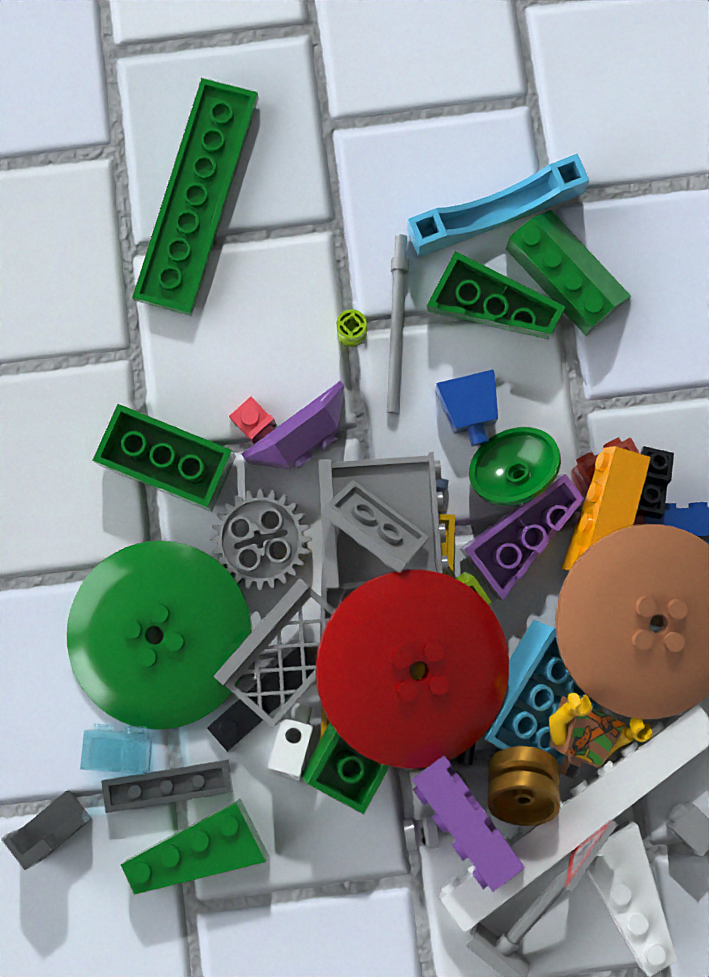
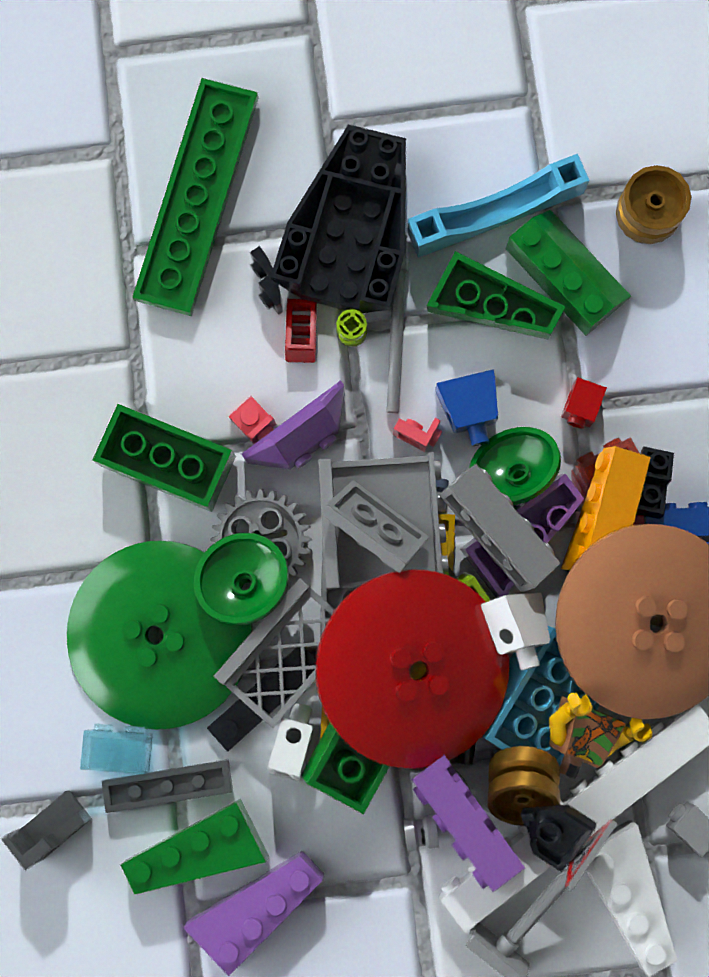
none -> medium lavender wedge [183,851,324,977]
none -> green dish [194,533,289,625]
none -> black slope [250,245,283,315]
none -> black wedge [270,124,406,313]
none -> red slope [285,299,317,363]
none -> coral bracket [393,418,442,452]
none -> light grey brick [439,464,560,592]
none -> white torso [481,592,550,671]
none -> black plate [520,804,597,872]
none -> red brick [561,377,607,429]
none -> pearl gold wheel [616,165,692,244]

